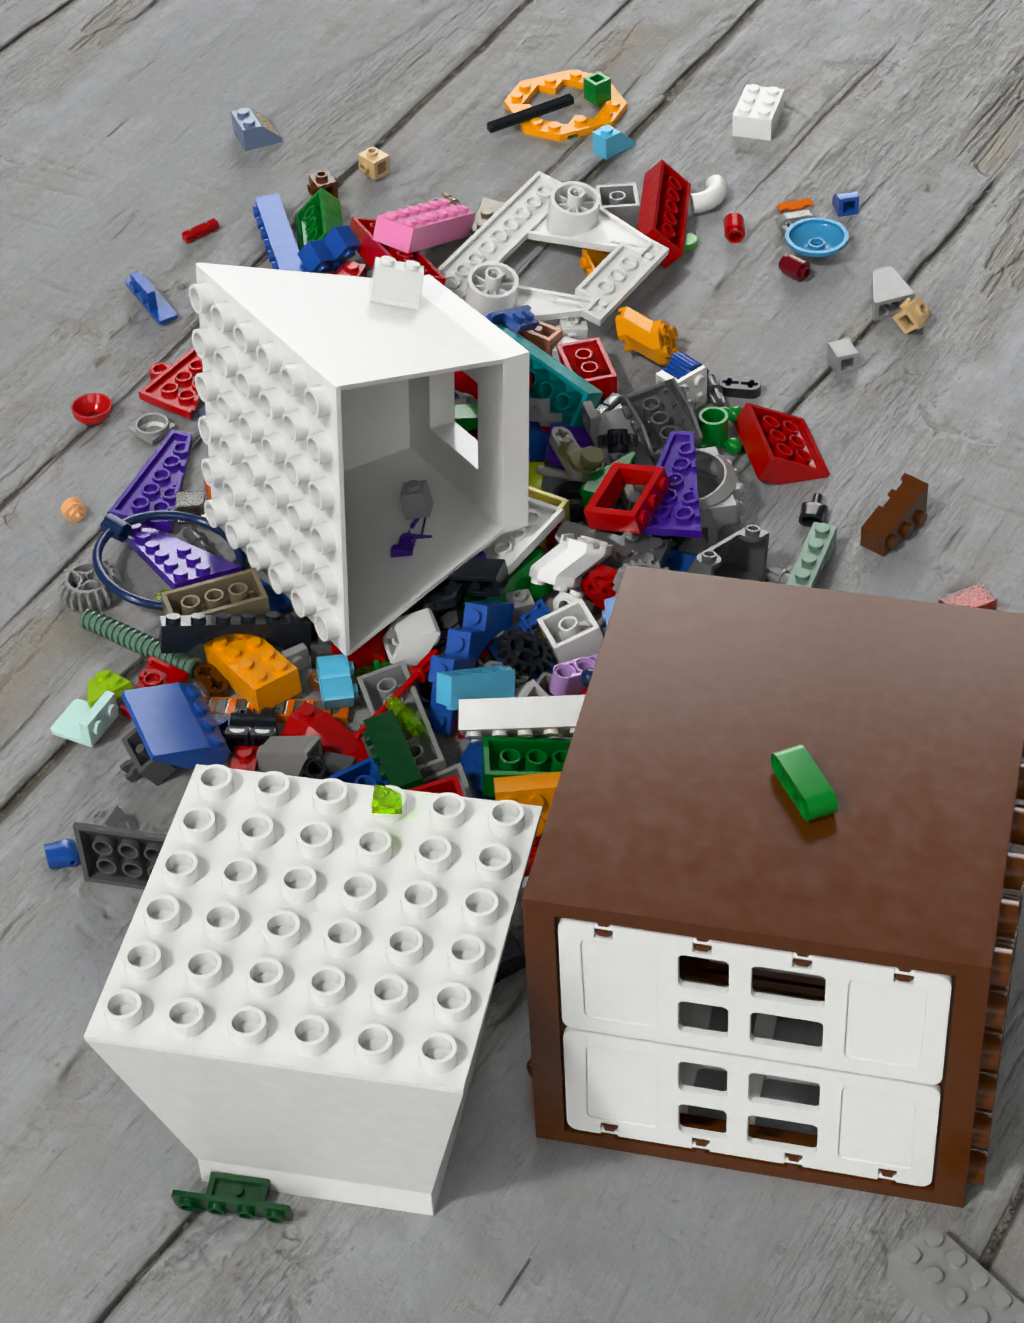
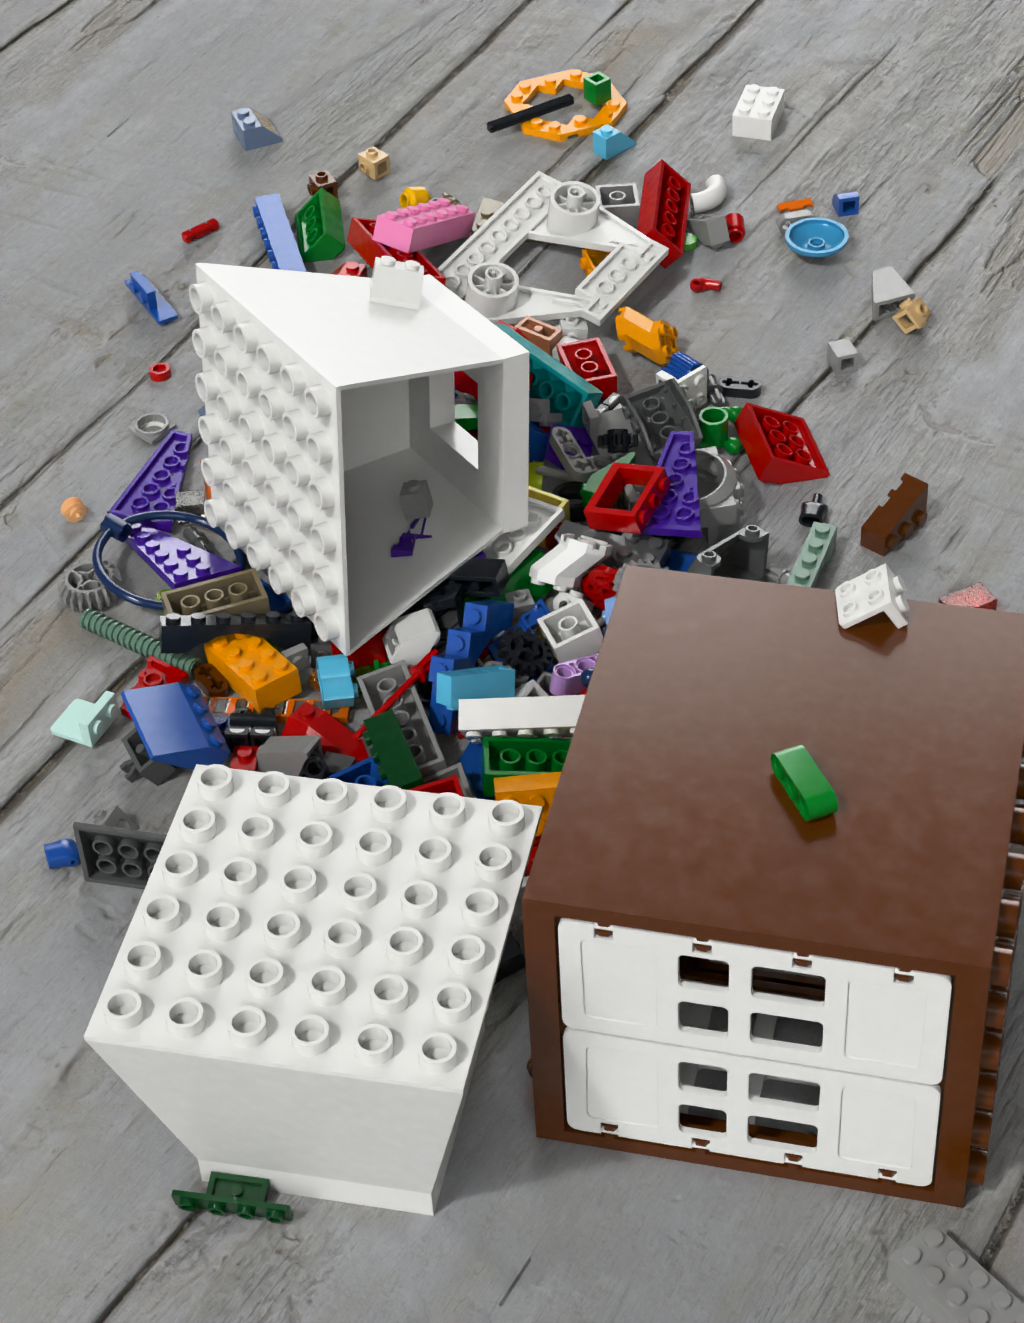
red piece [71,393,112,426] -> none
lime wing [87,670,133,709] -> none
red wing [138,347,203,420] -> none
blue brick [297,225,361,274] -> none
clear neon green tile [371,785,402,814] -> none
clear neon green axle [386,696,425,738] -> none
blue bracket [485,305,539,333] -> none
olive piece [558,437,604,475] -> none
dark red brick [778,254,811,282] -> none
none -> yellow head [399,186,431,209]
none -> light grey slope [686,214,730,249]
none -> red arm [690,277,722,293]
none -> white bracket [835,563,909,629]

